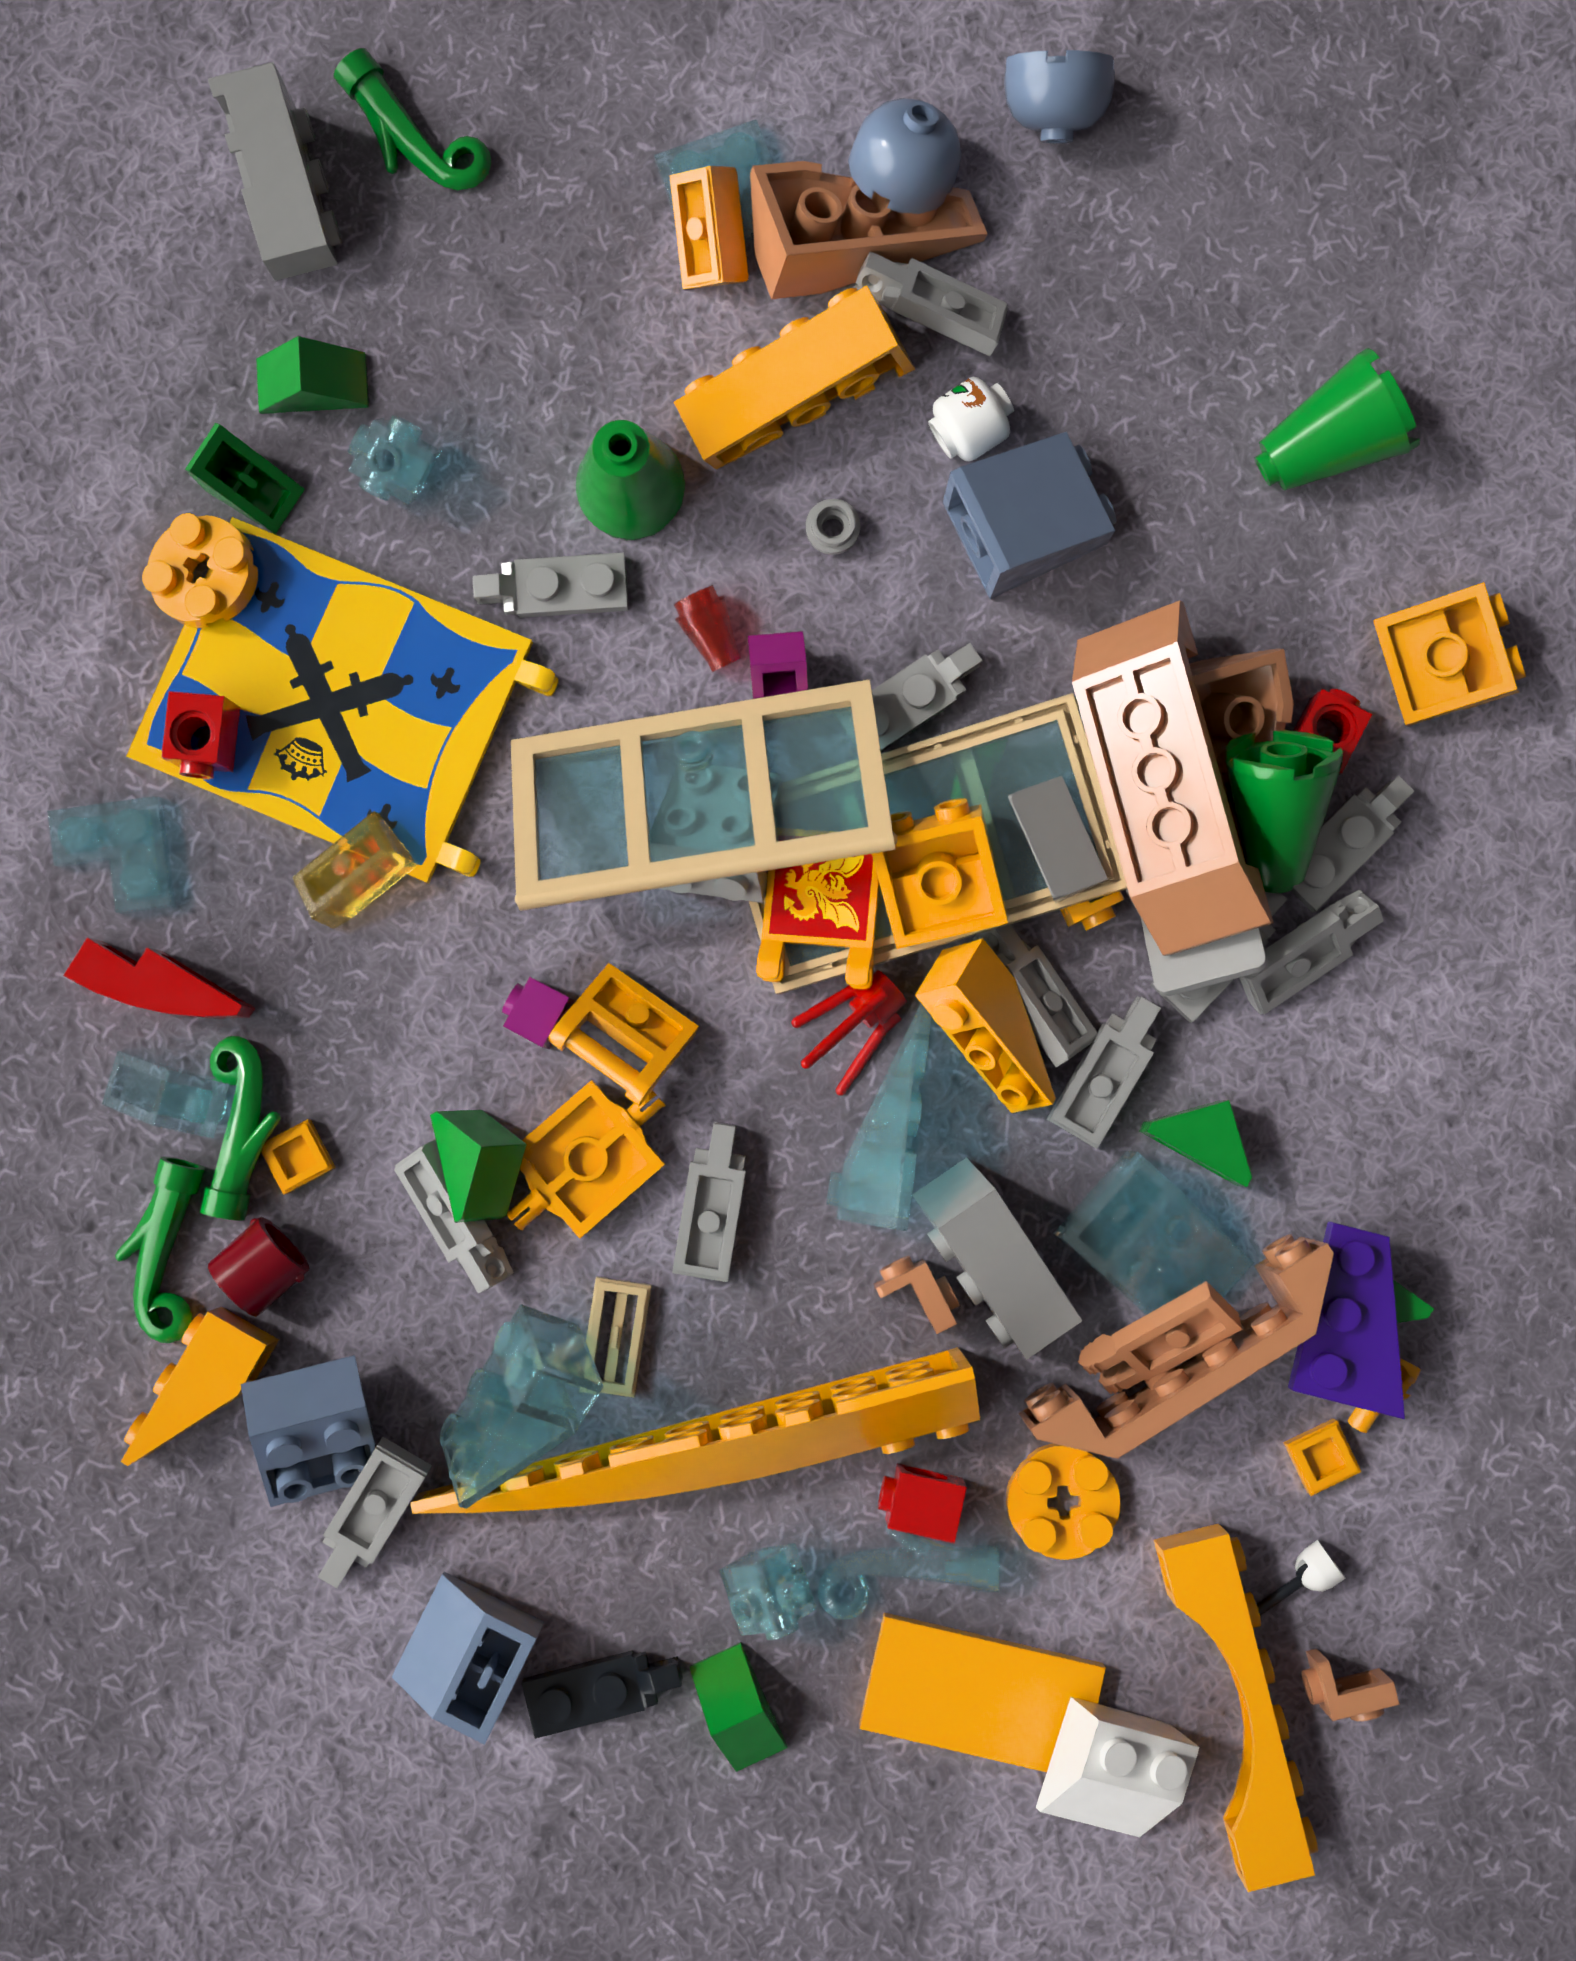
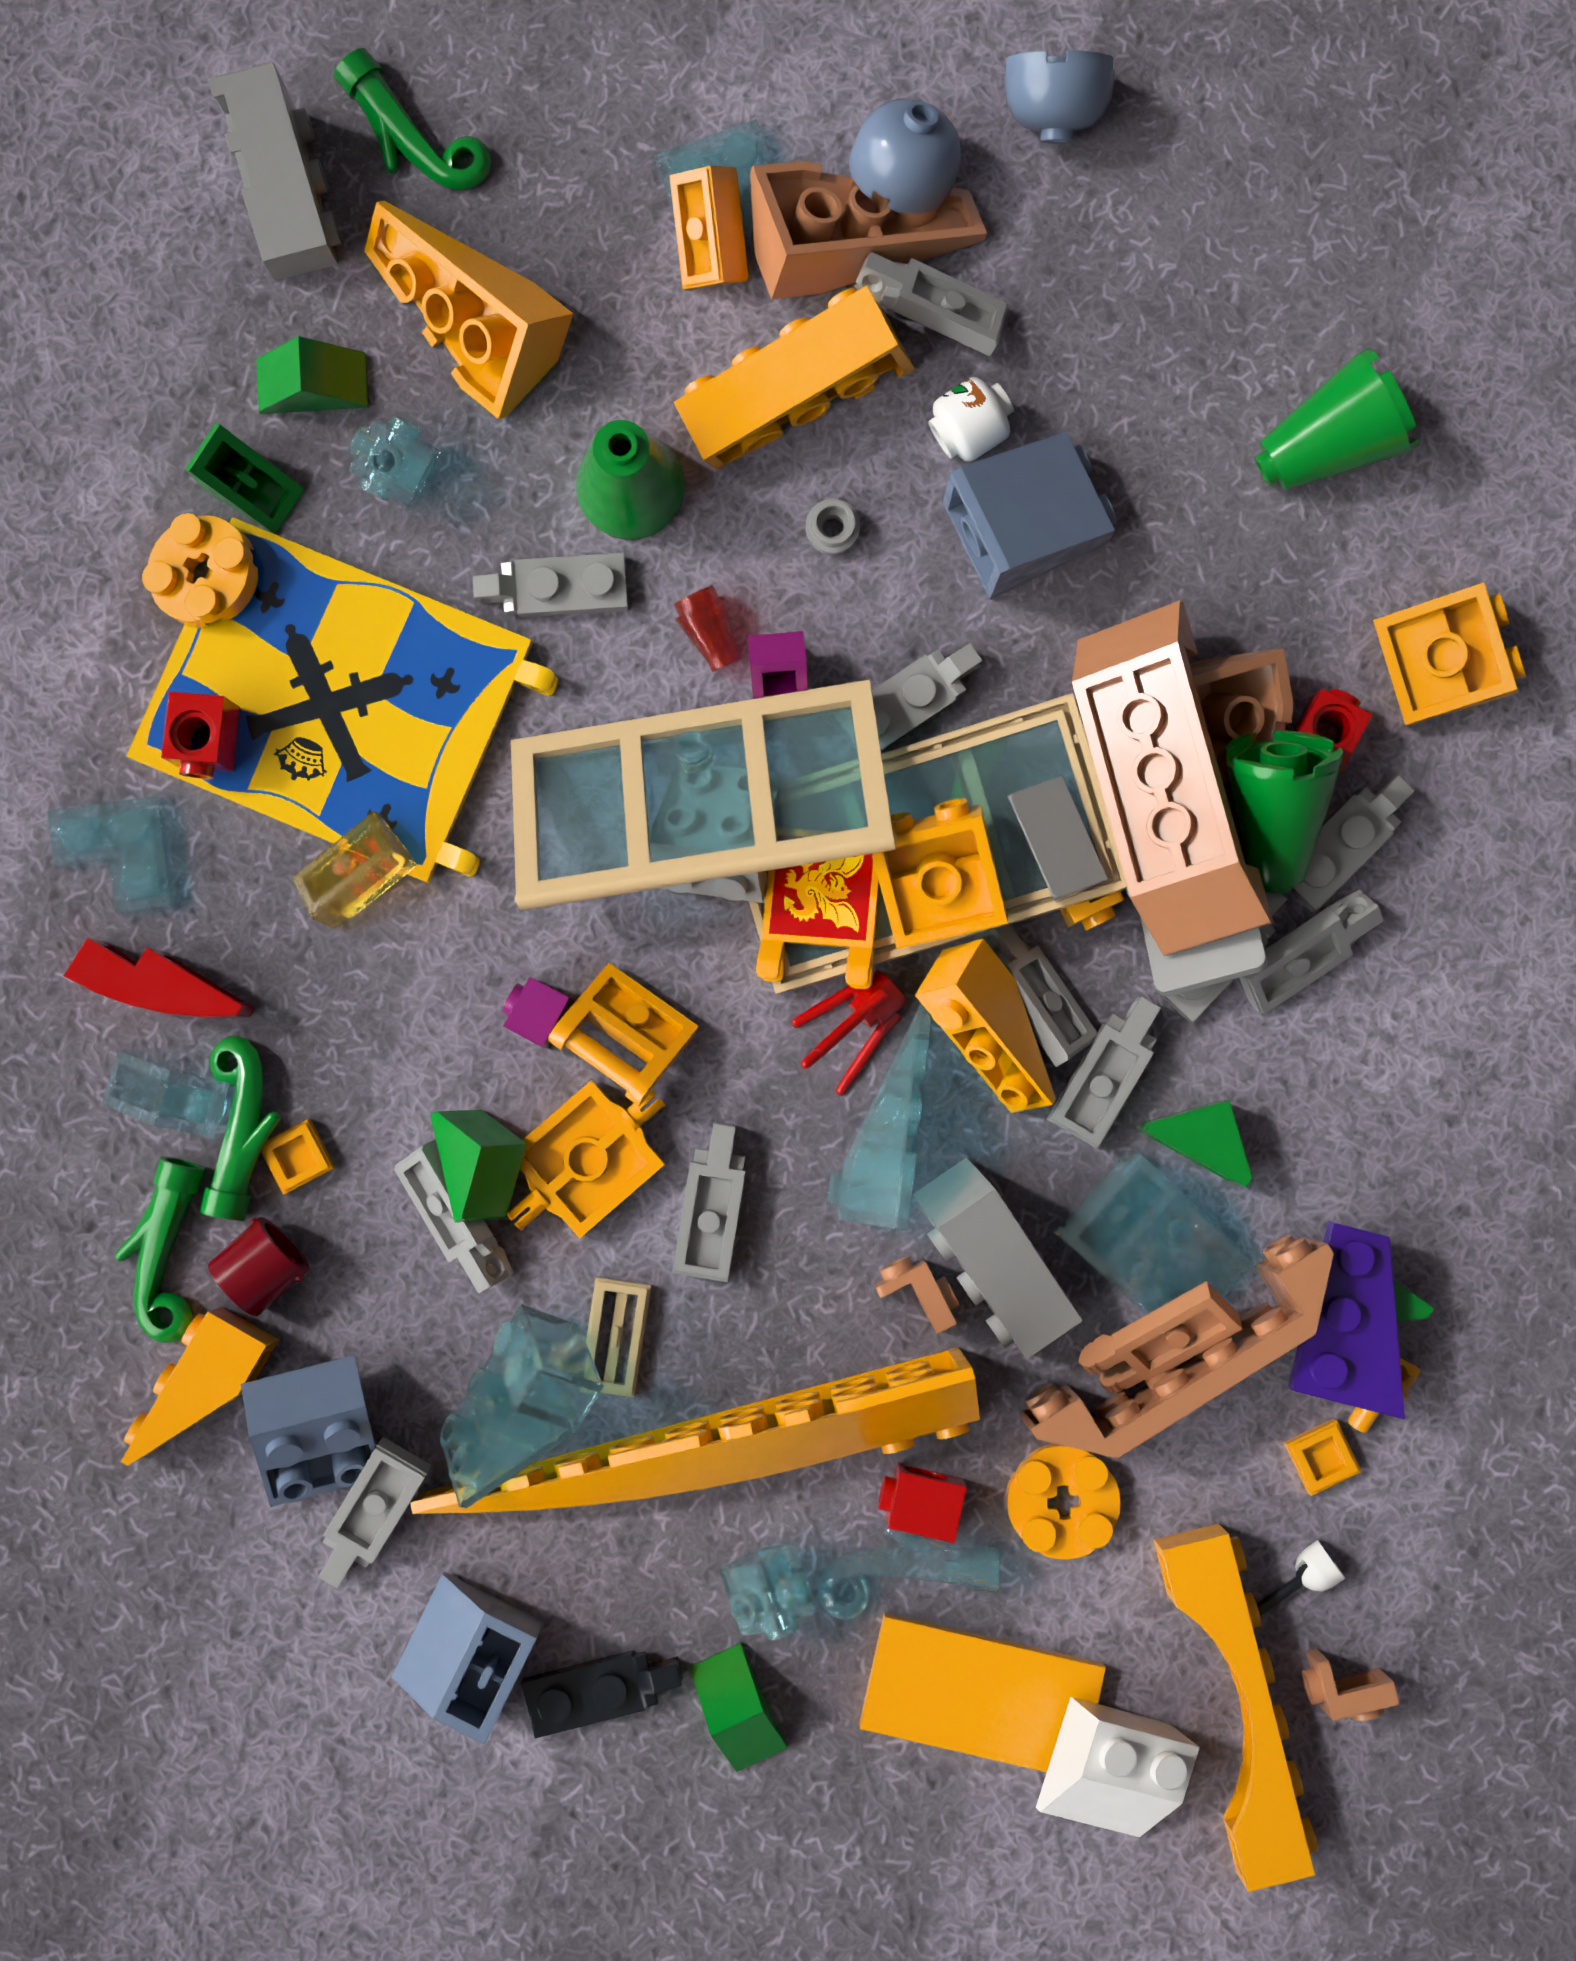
none -> light orange wedge [364,201,573,420]

